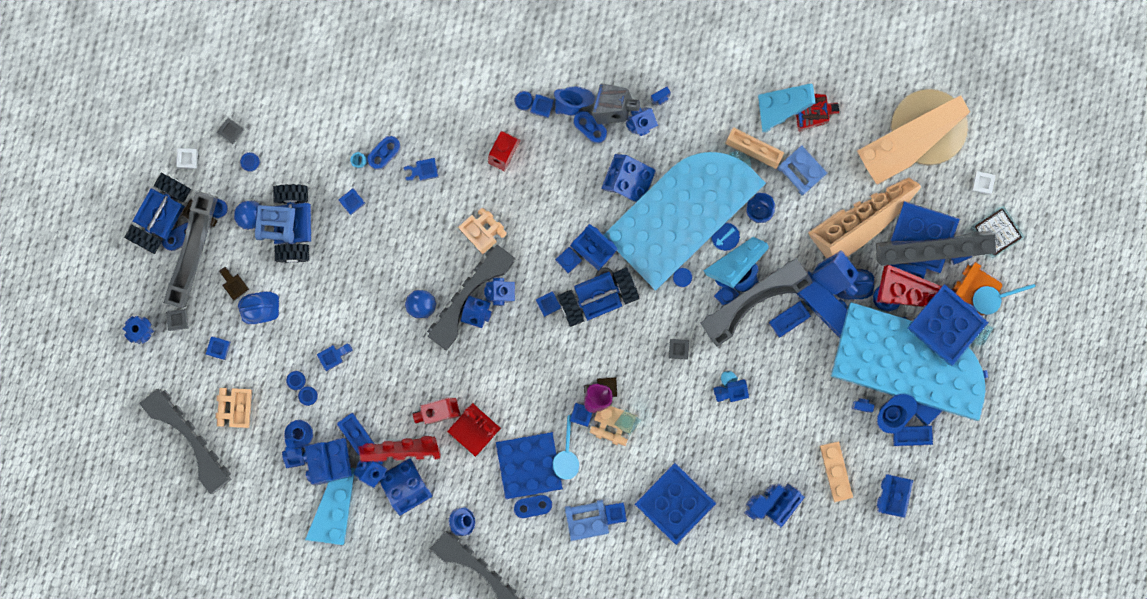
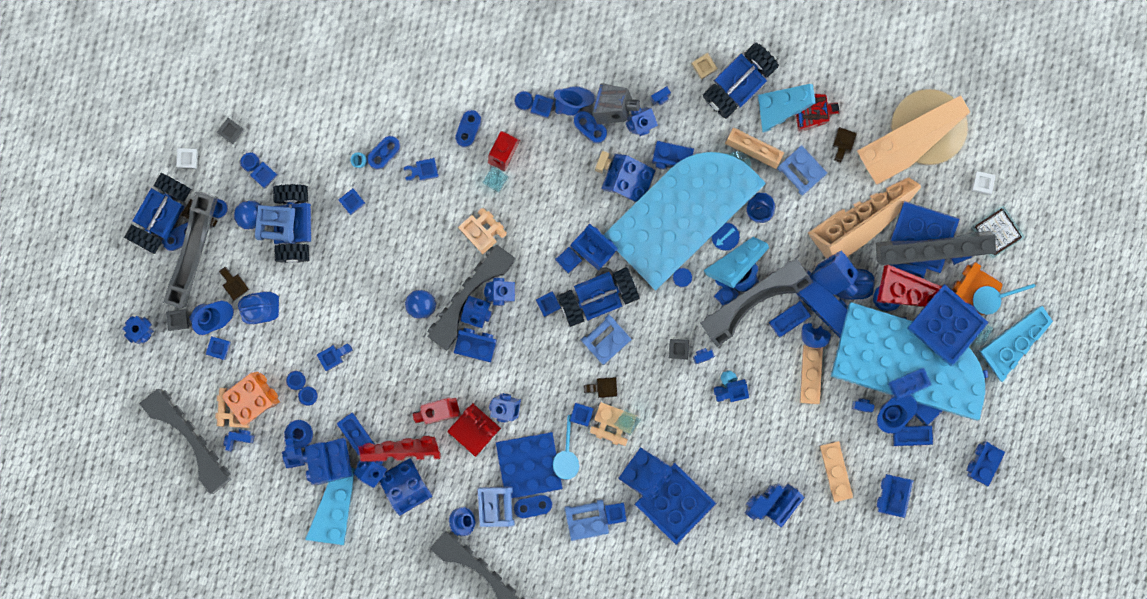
magenta piece [584,384,612,413] -> none
none -> blue piece [189,301,234,335]
none -> orange bracket [222,371,280,425]
none -> blue bracket [223,429,255,451]
none -> blue plate [250,162,278,189]
none -> blue bracket [454,328,497,363]
none -> blue plate [455,110,481,147]
none -> medium blue plate [477,486,515,527]
none -> clear light blue plate [482,166,509,193]
none -> brick [489,393,521,422]
none -> medium blue plate [580,314,632,365]
none -> tan plate [595,150,611,173]
none -> blue plate [618,447,672,501]
none -> blue bracket [652,141,694,170]
none -> tan plate [691,53,718,80]
none -> blue plate [693,348,715,365]
none -> plate [702,42,779,119]
none -> light nougat plate [800,345,823,404]
none -> blue hair [801,323,831,348]
none -> dark brown plate [832,127,857,163]
none -> blue plate [888,367,932,401]
none -> blue bracket [966,441,1005,487]
none -> medium azure wing [979,306,1053,382]

